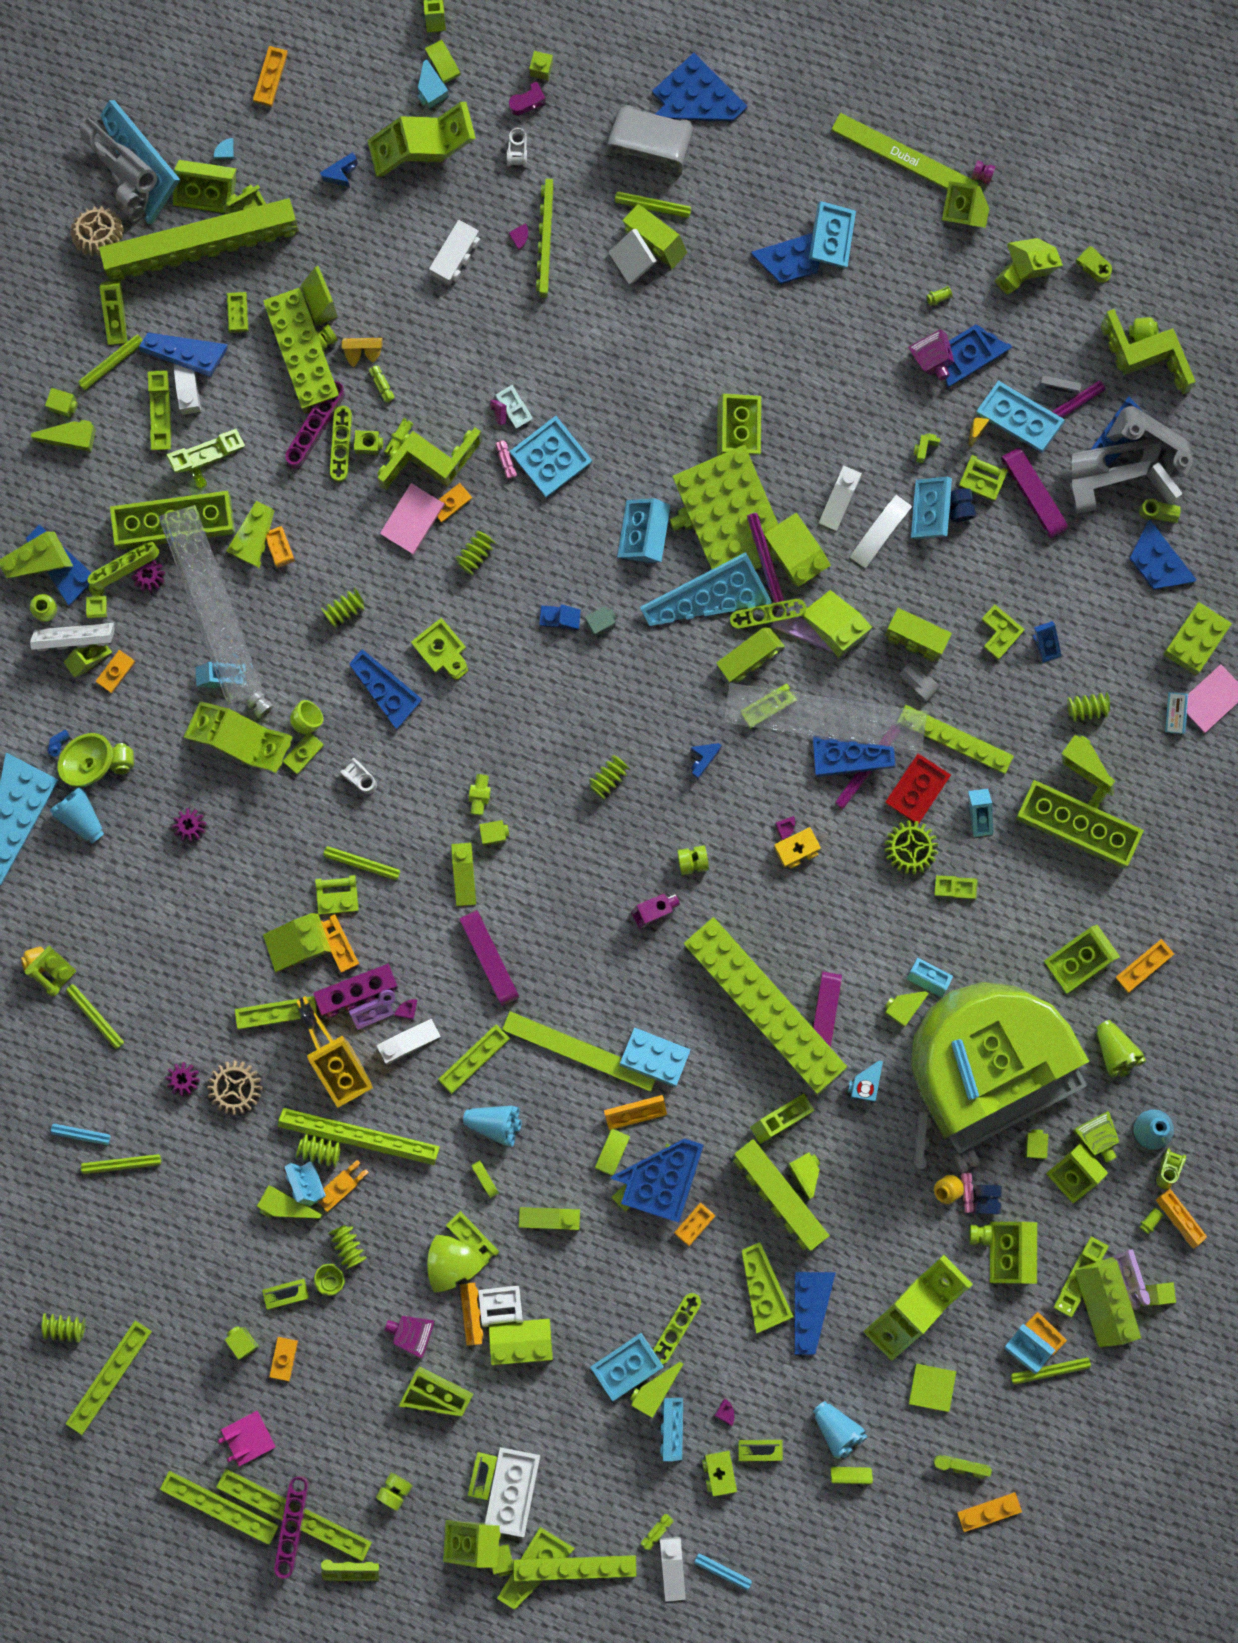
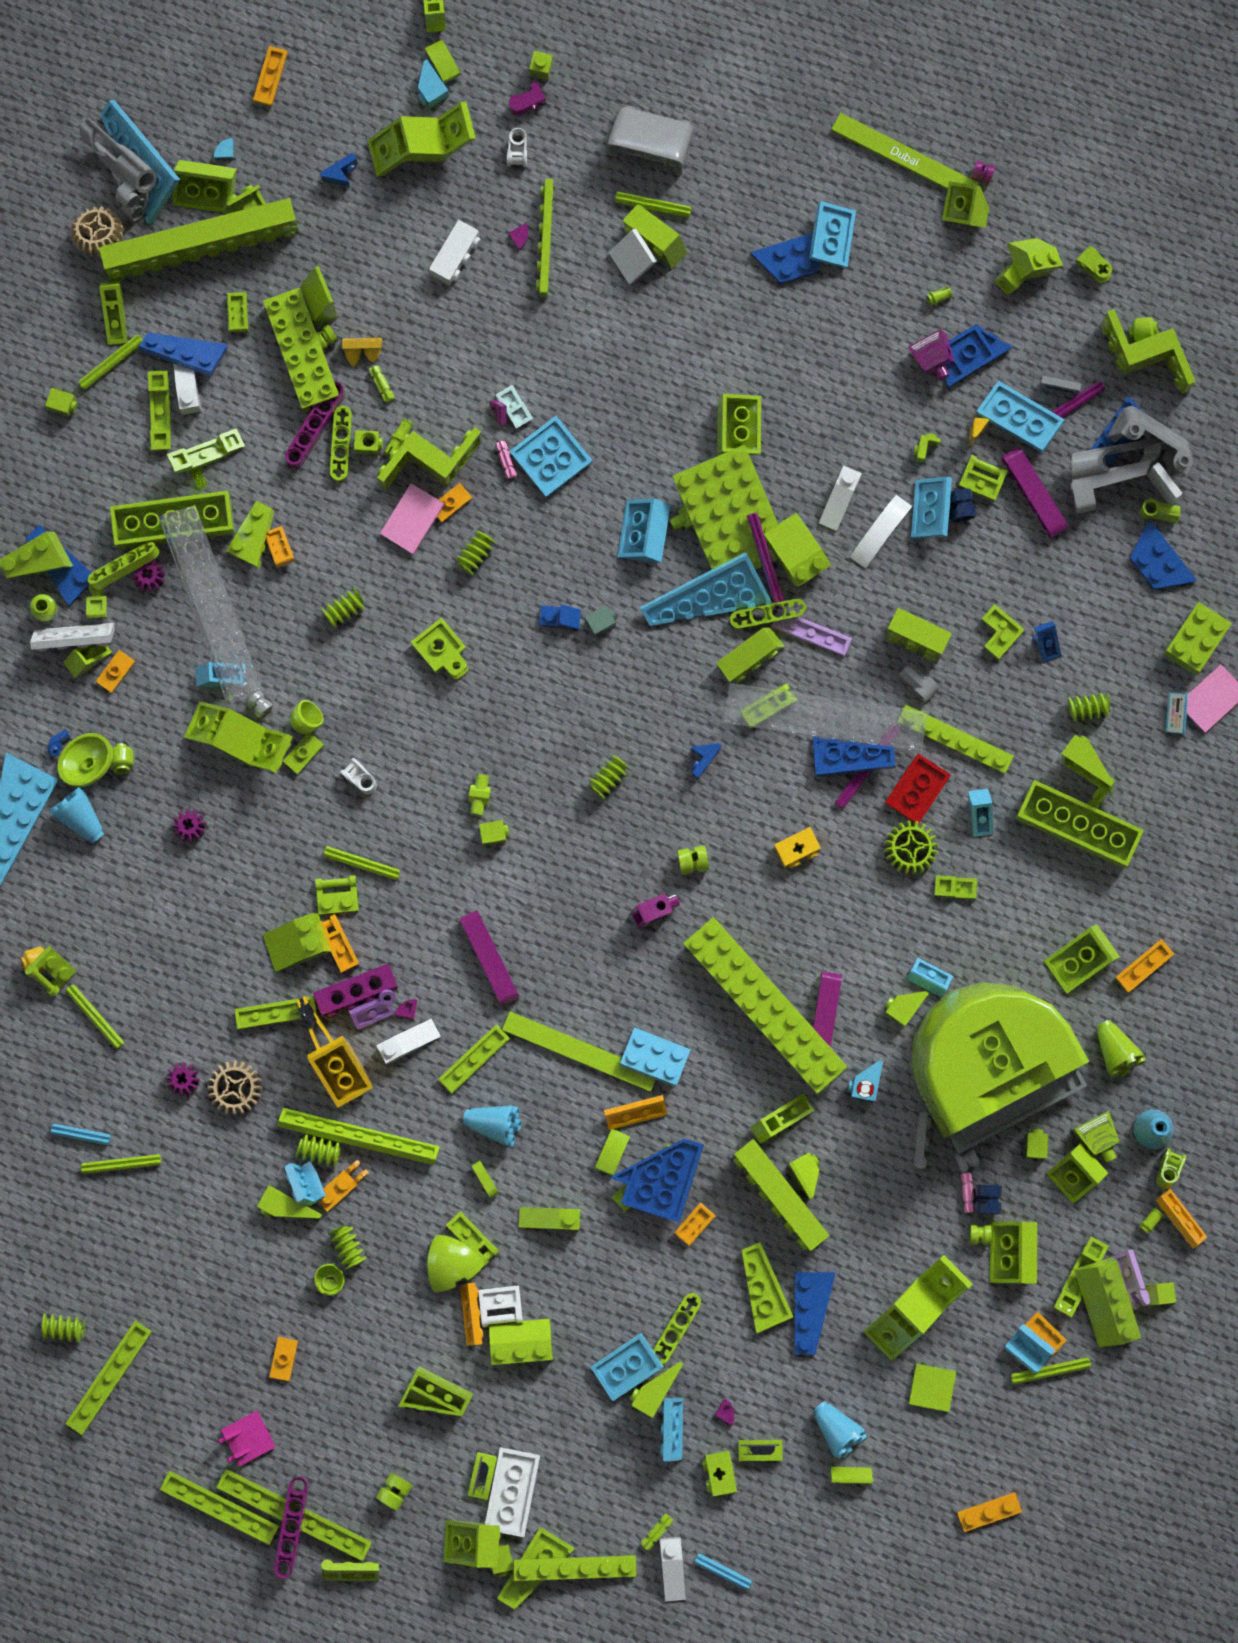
lime slope [31,420,96,452] -> none
lime brick [224,1326,259,1360] -> none
lime slope [262,1279,309,1309] -> none
blue wing [349,649,423,730] -> none
magenta torso [384,1316,435,1358] -> none
lime slope [451,843,476,906] -> none
blue wing [652,53,748,121] -> none
magenta tile [775,816,795,841] -> none
lime slope [802,590,872,658] -> none
yellow head [934,1175,964,1204] -> none
lime hinge [934,1455,992,1479] -> none
medium azure axle [951,1039,979,1100] -> none

